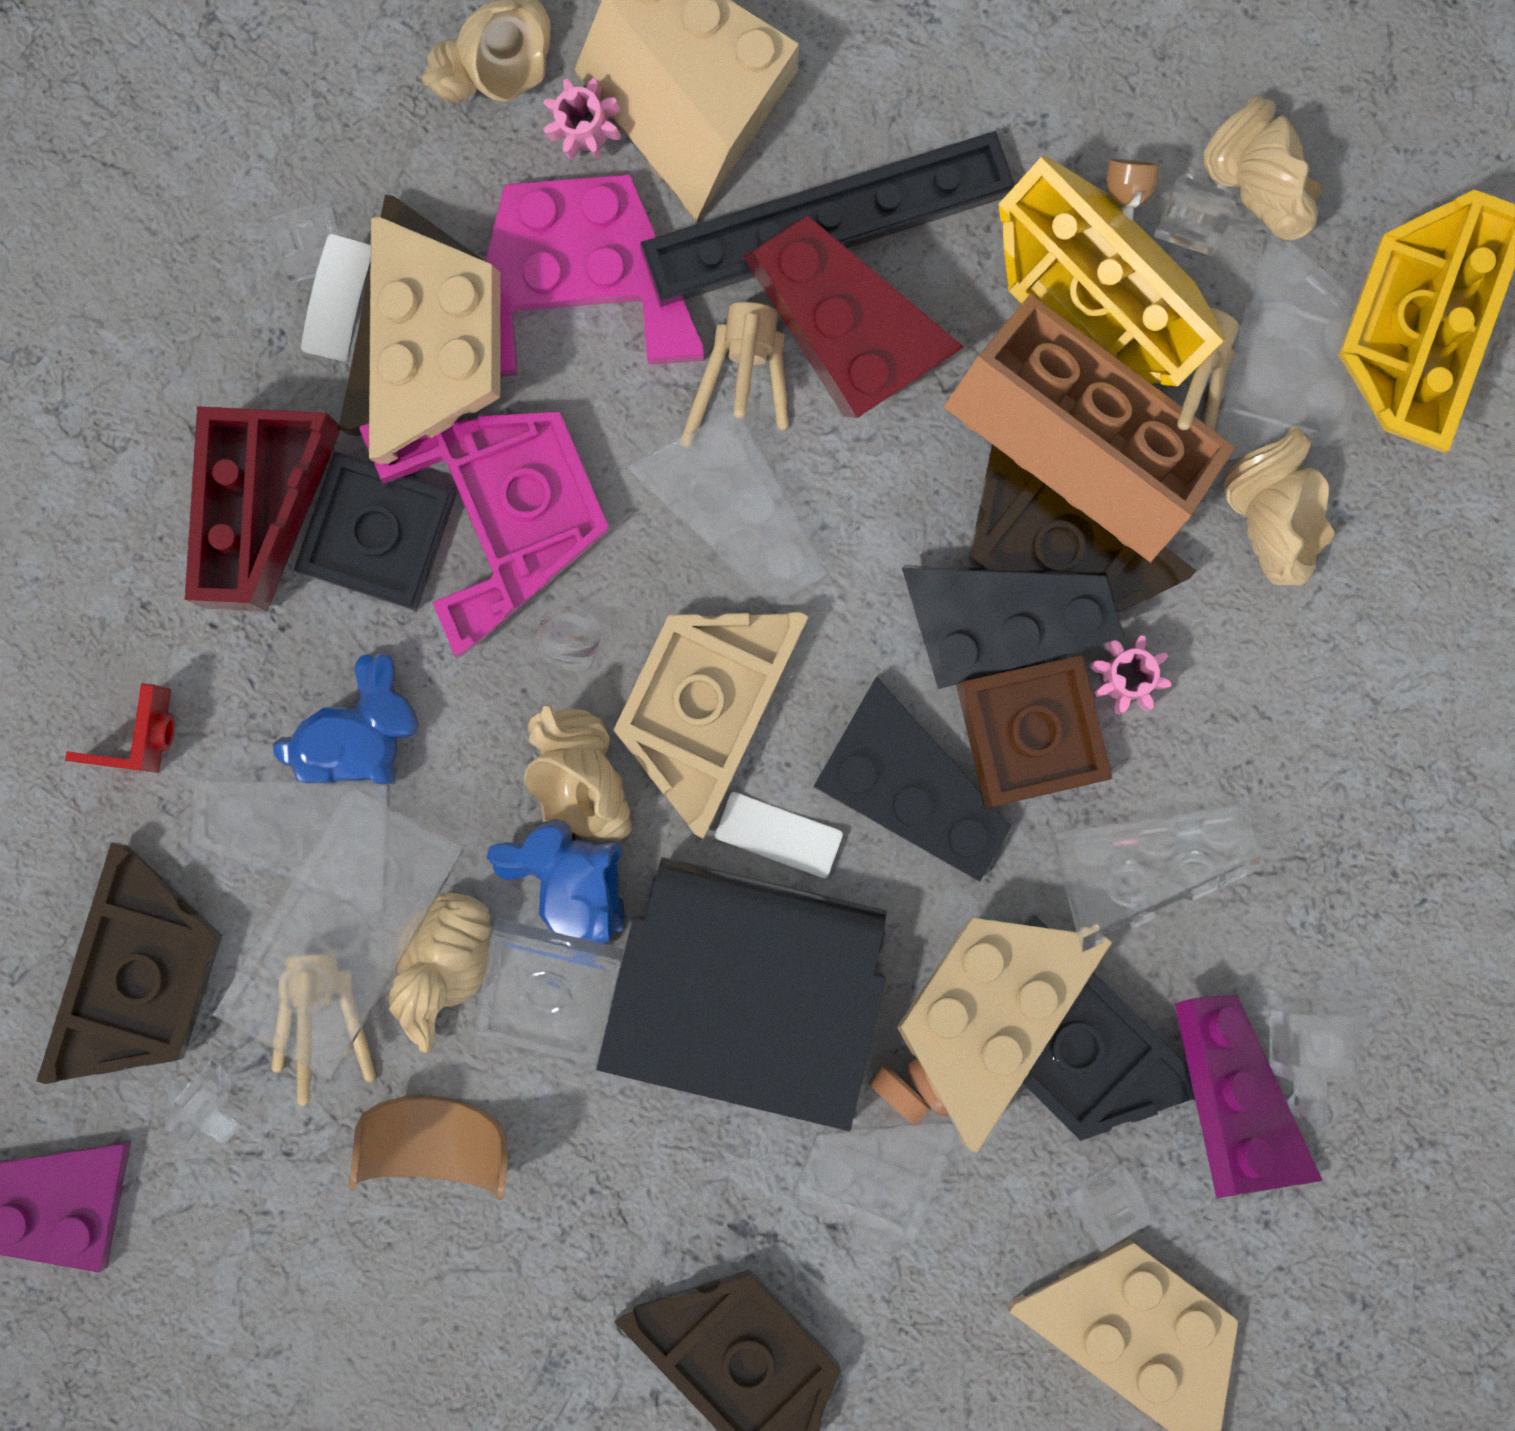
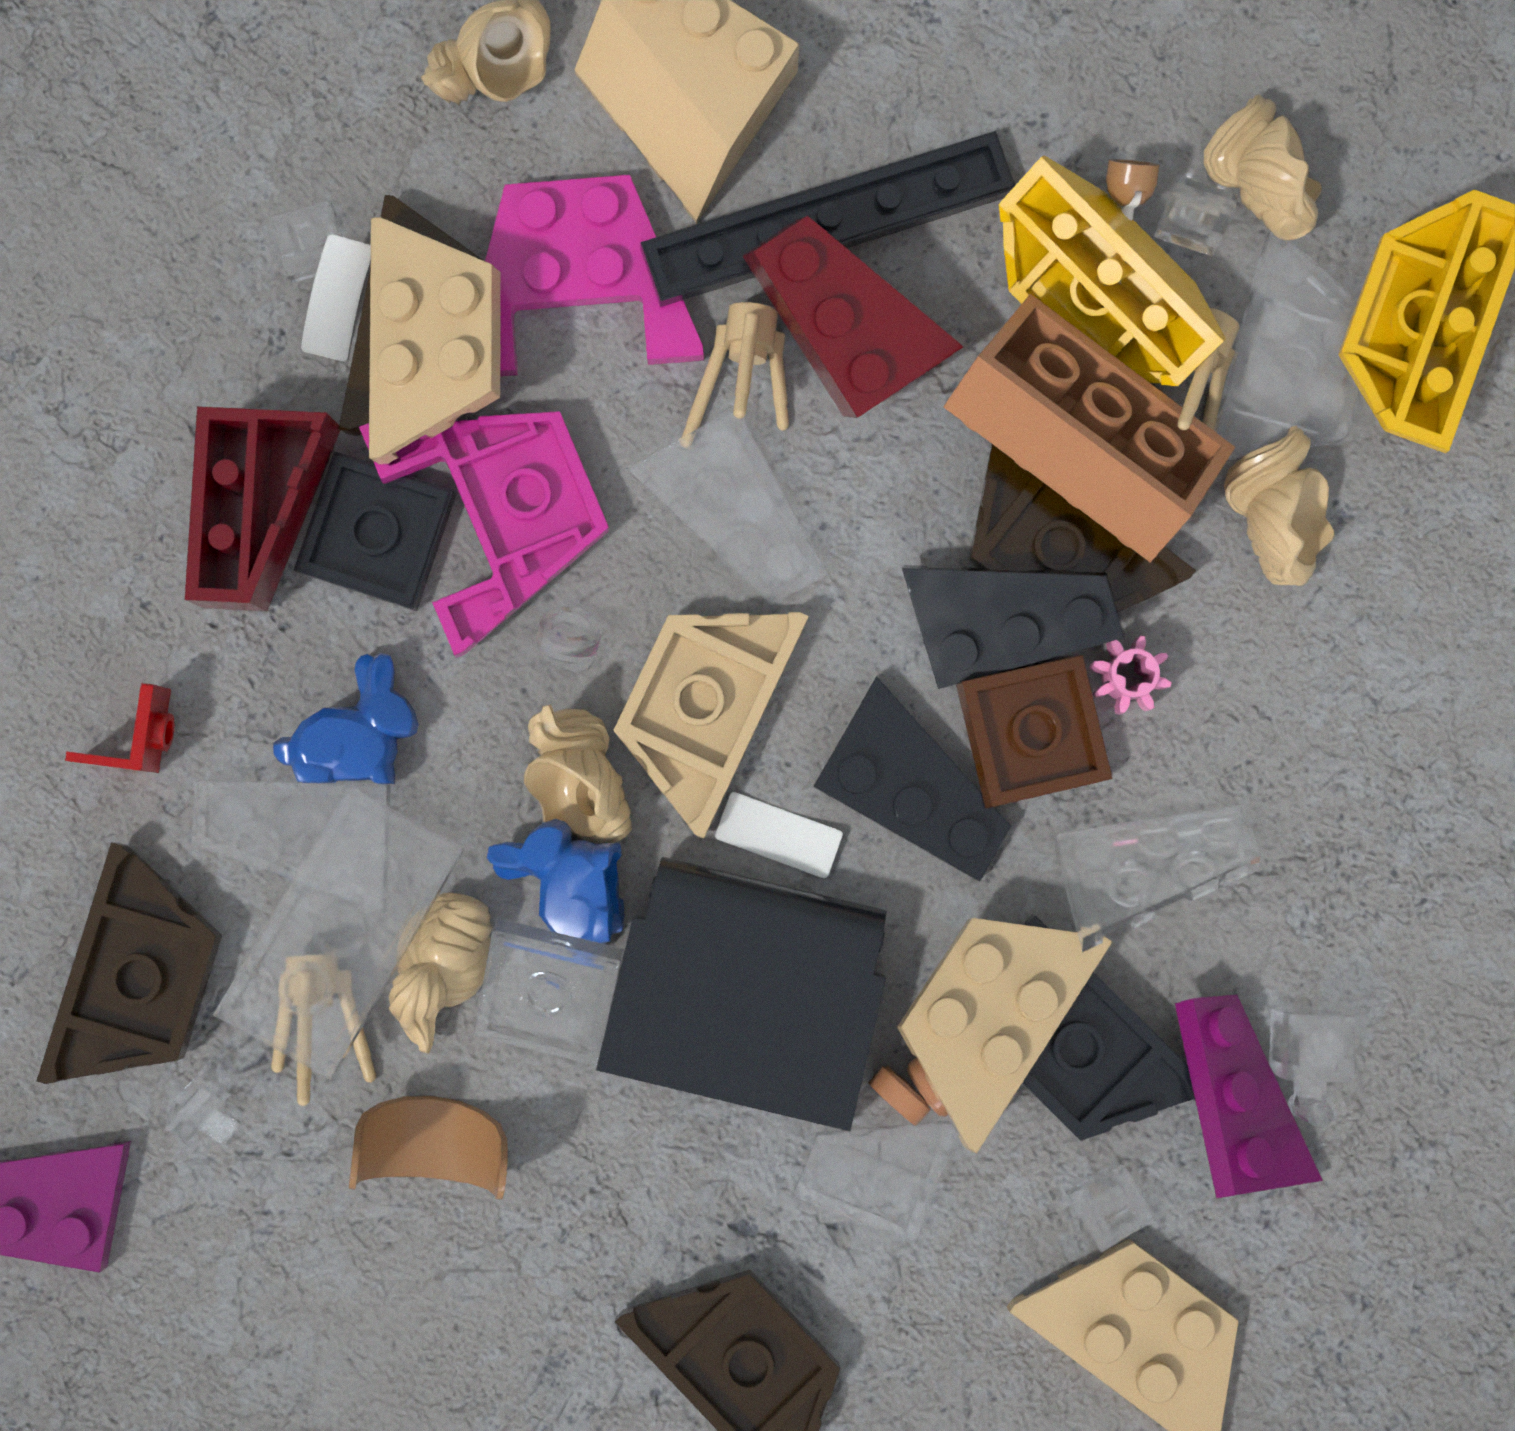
bright pink gear [543,78,621,160] -> none

